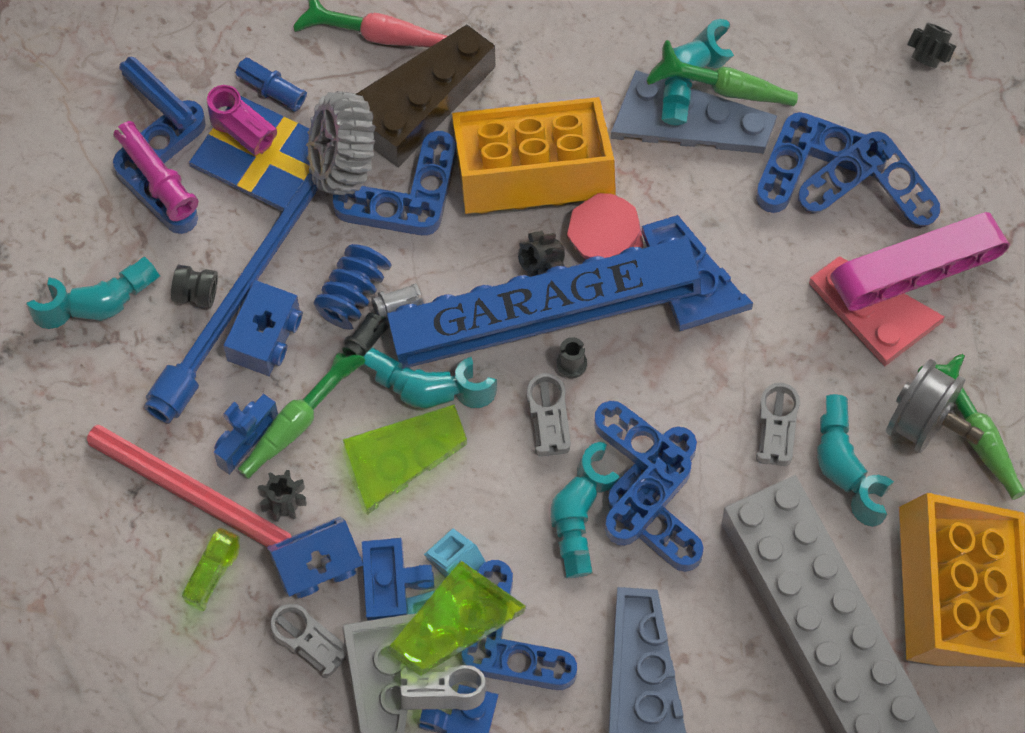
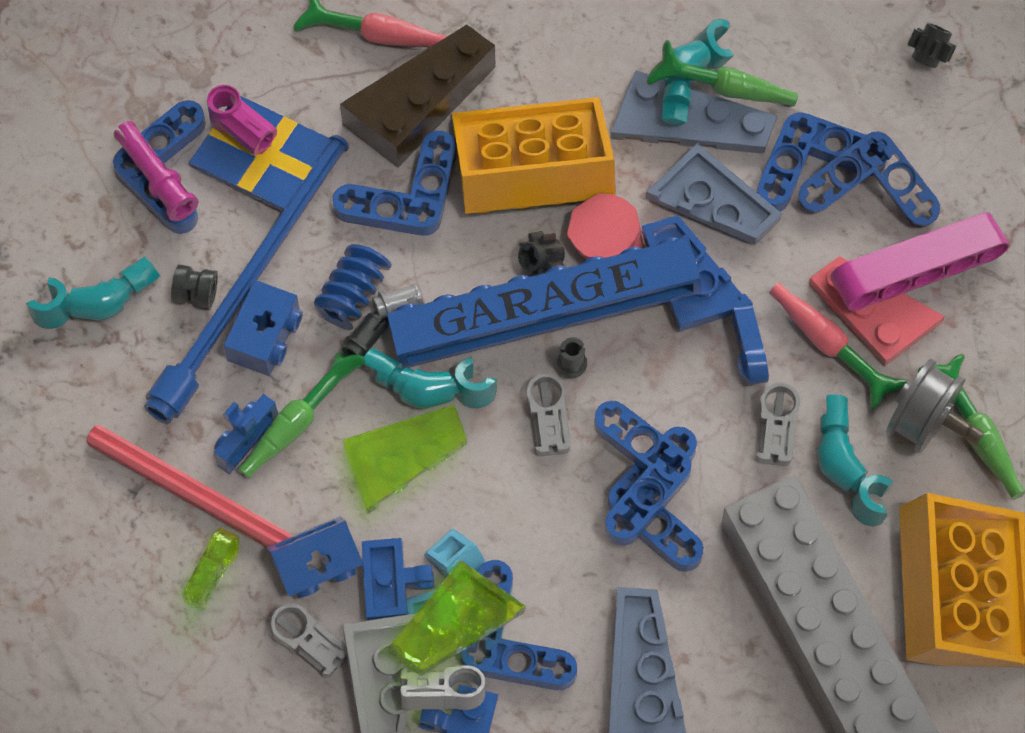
blue axle [119,56,195,130] -> none
blue axle [235,57,307,112] -> none
pearl dark grey gear [257,470,307,522] -> none
light grey gear [306,91,376,195] -> none
teal piece [550,442,620,578] -> none
none -> sand blue wing [646,143,782,245]
none -> blue piece [731,304,769,385]
none -> coral piece [769,283,909,411]

